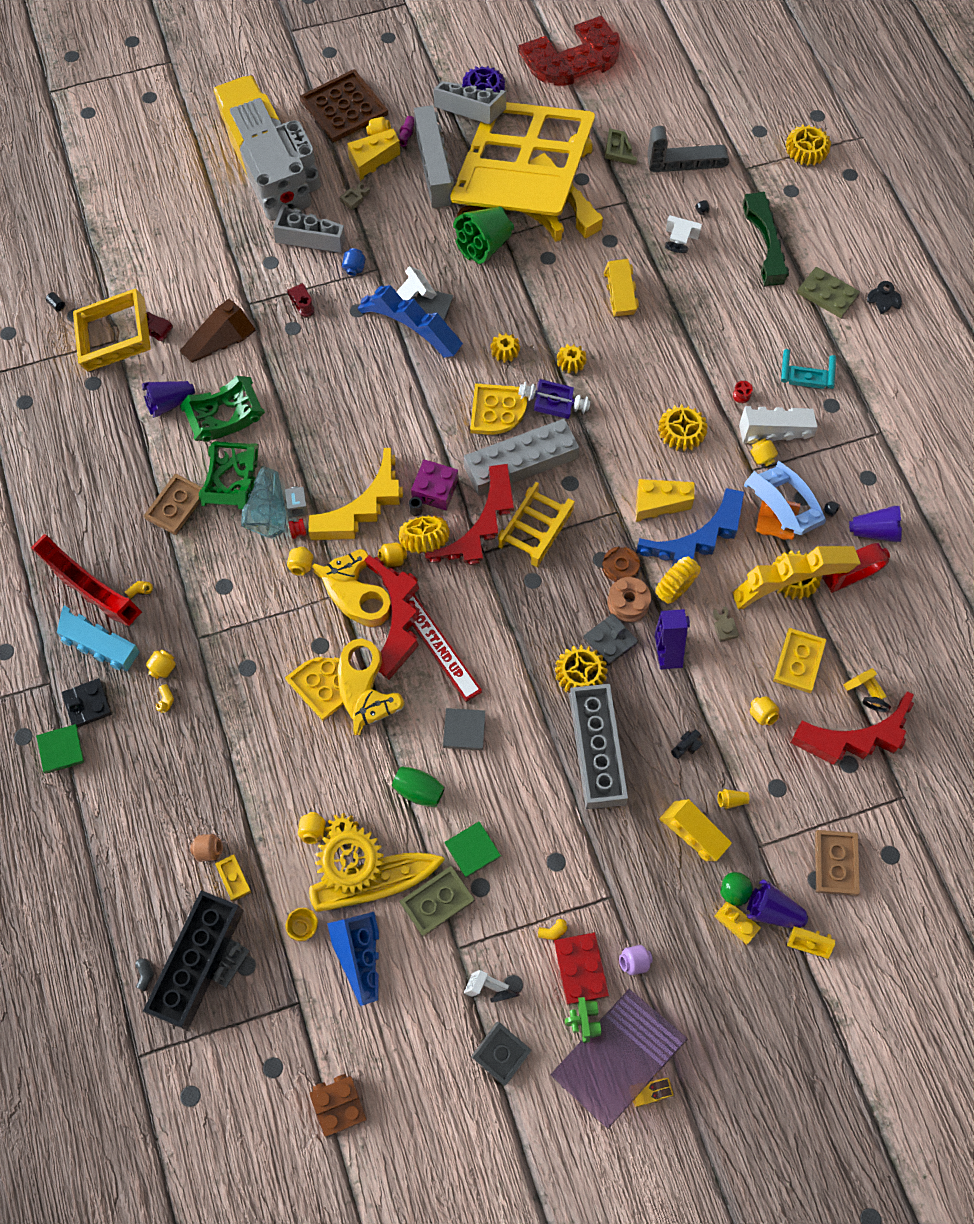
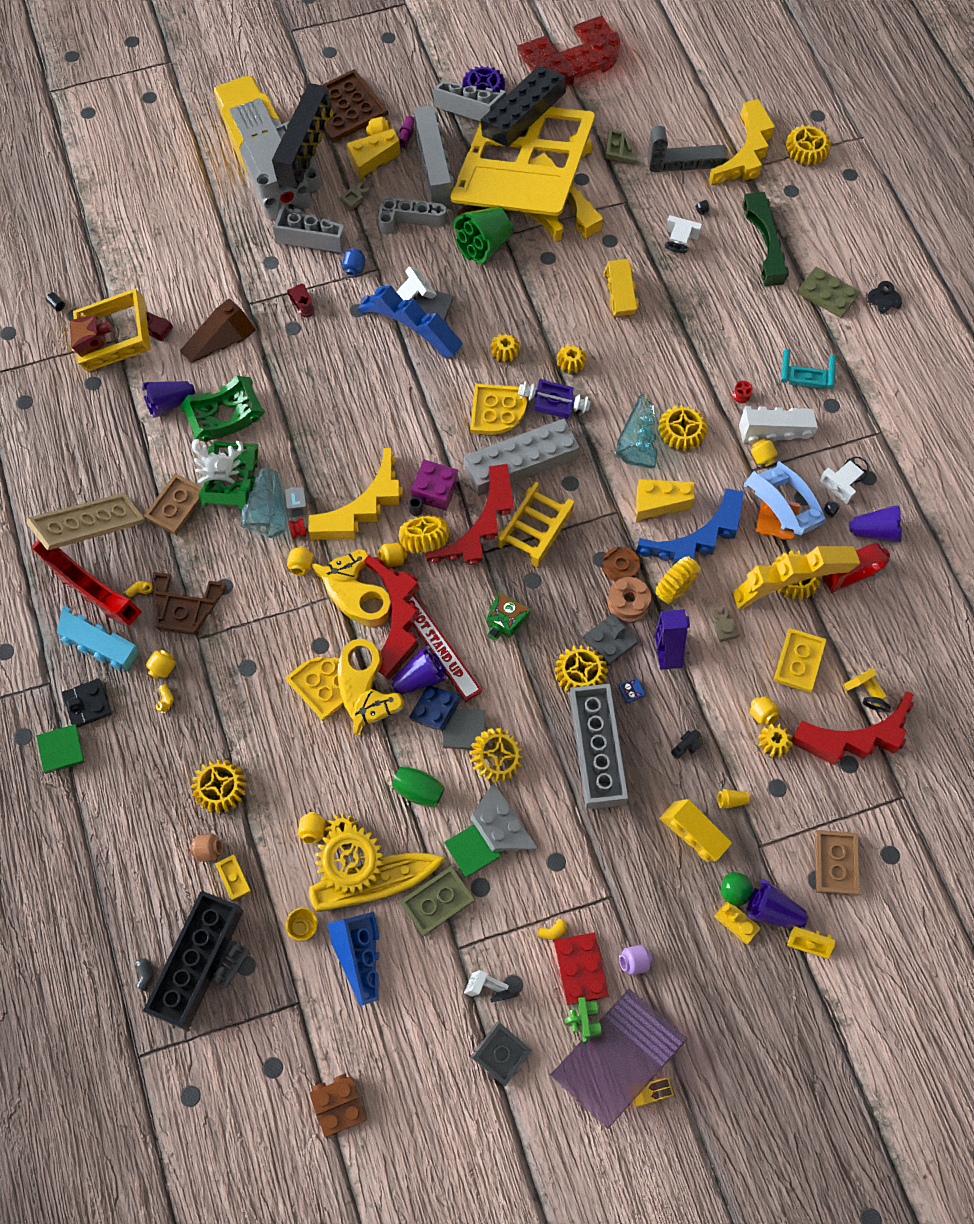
none -> tan plate [26,493,145,551]
none -> dark red torso [70,315,113,357]
none -> reddish brown wing [153,572,227,635]
none -> yellow gear [191,759,247,814]
none -> white animal [192,439,244,484]
none -> black brick [272,83,334,189]
none -> light grey beam [378,198,447,234]
none -> dark purple cone [391,646,448,695]
none -> dark blue plate [409,686,462,732]
none -> yellow gear [469,728,524,783]
none -> light grey wing [471,783,537,852]
none -> black brick [480,65,566,147]
none -> torso [487,592,530,641]
none -> clear light blue wedge [615,394,657,469]
none -> tile [619,678,645,704]
none -> yellow arch [709,99,775,185]
none -> yellow gear [758,724,793,758]
none -> white piece [819,457,870,504]

